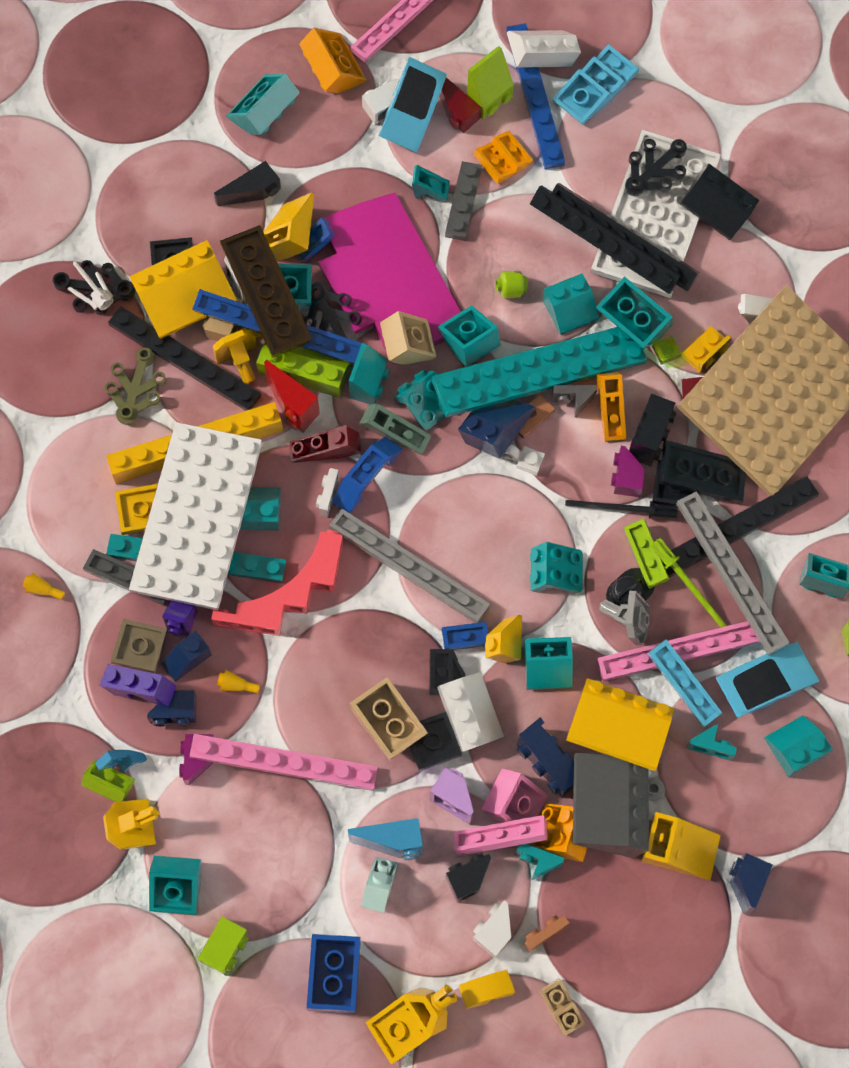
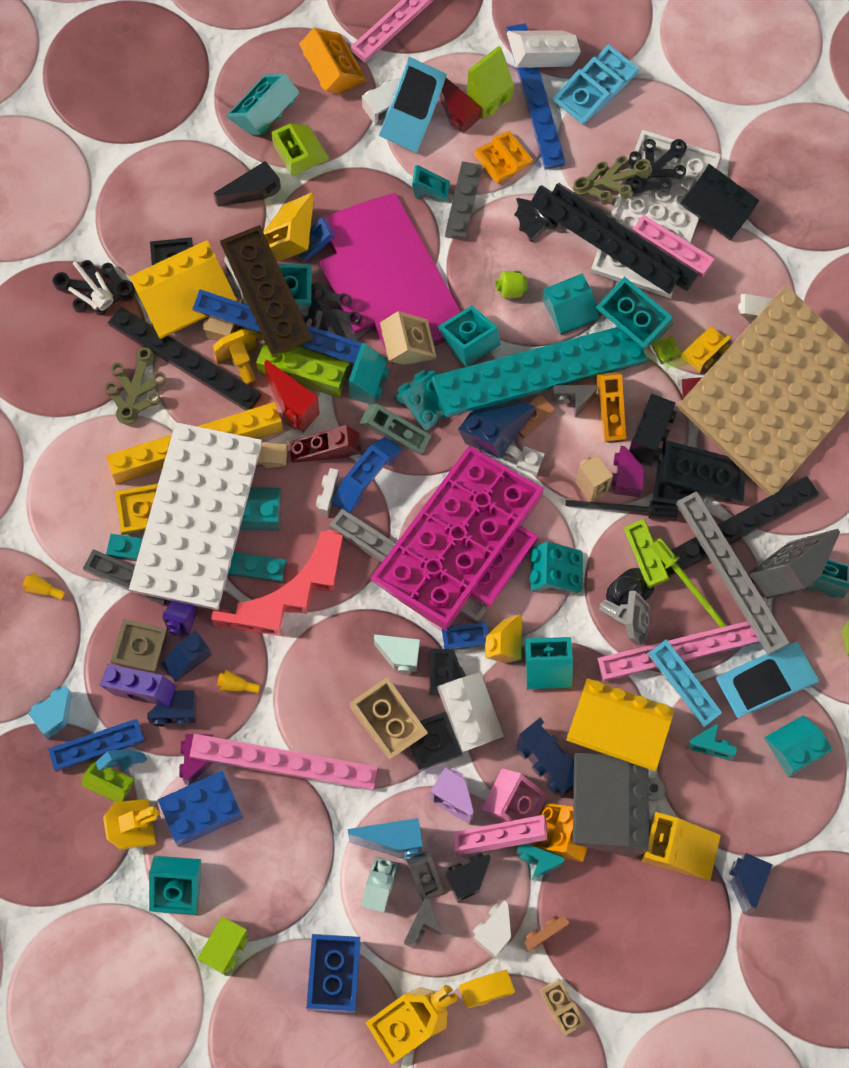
none -> medium azure slope [28,686,72,740]
none -> blue plate [48,719,145,772]
none -> blue brick [157,770,243,847]
none -> tan slope [257,442,288,468]
none -> lime slope [272,123,329,177]
none -> dark pink slope [371,446,544,631]
none -> light aqua slope [374,634,420,674]
none -> flat silver slope [404,898,441,948]
none -> flat silver slope [406,851,444,901]
none -> black arm [514,198,558,242]
none -> olive plant [573,156,652,205]
none -> tan brick [576,455,613,502]
none -> bright pink plate [633,214,714,278]
none -> dark grey slope [747,529,840,599]

